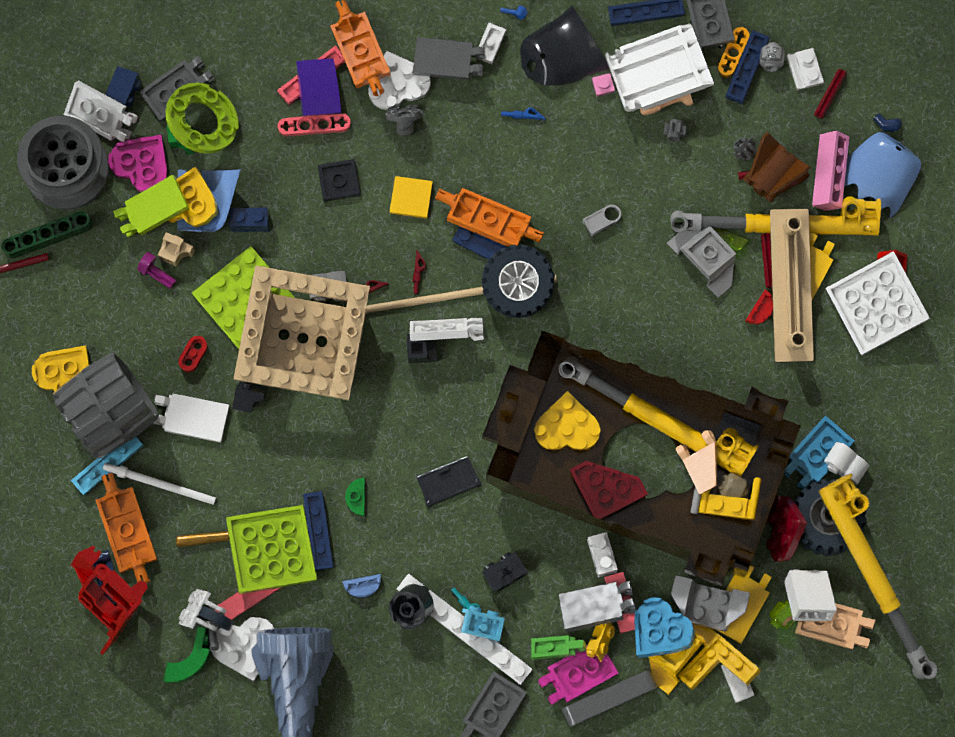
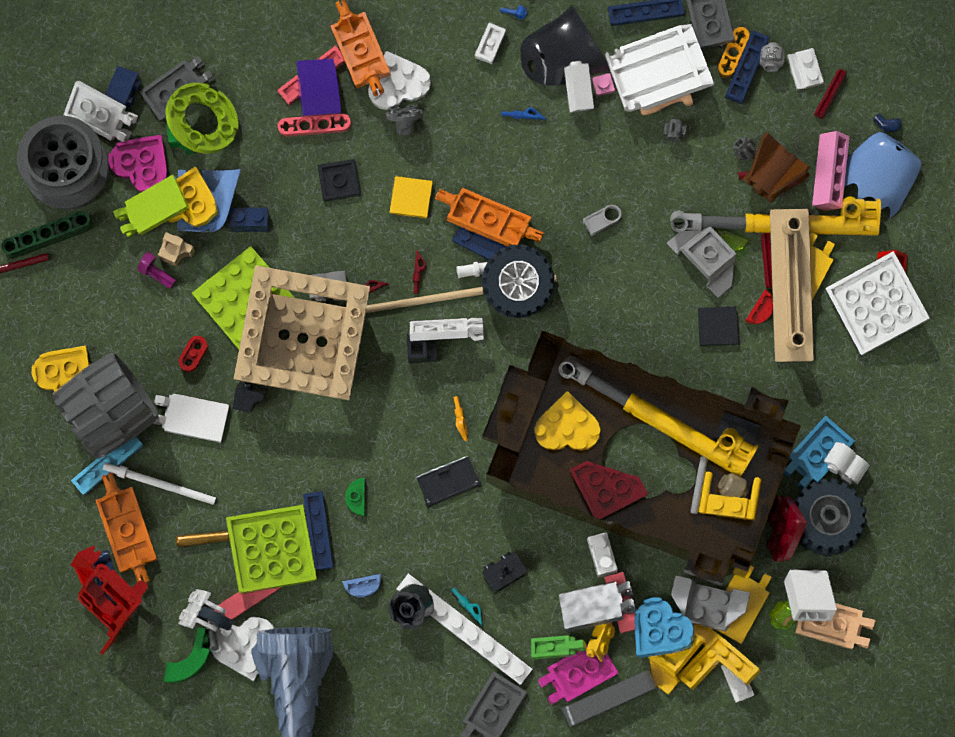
dark grey tile [413,37,485,80] -> none
medium azure bracket [461,606,505,641] -> none
light nougat flag [676,430,717,494] -> none
yellow piece [818,473,937,679] -> none
none -> light orange hand [453,396,468,441]
none -> white pin [457,262,487,278]
none -> white brick [564,61,594,113]
none -> black tile [698,306,738,346]

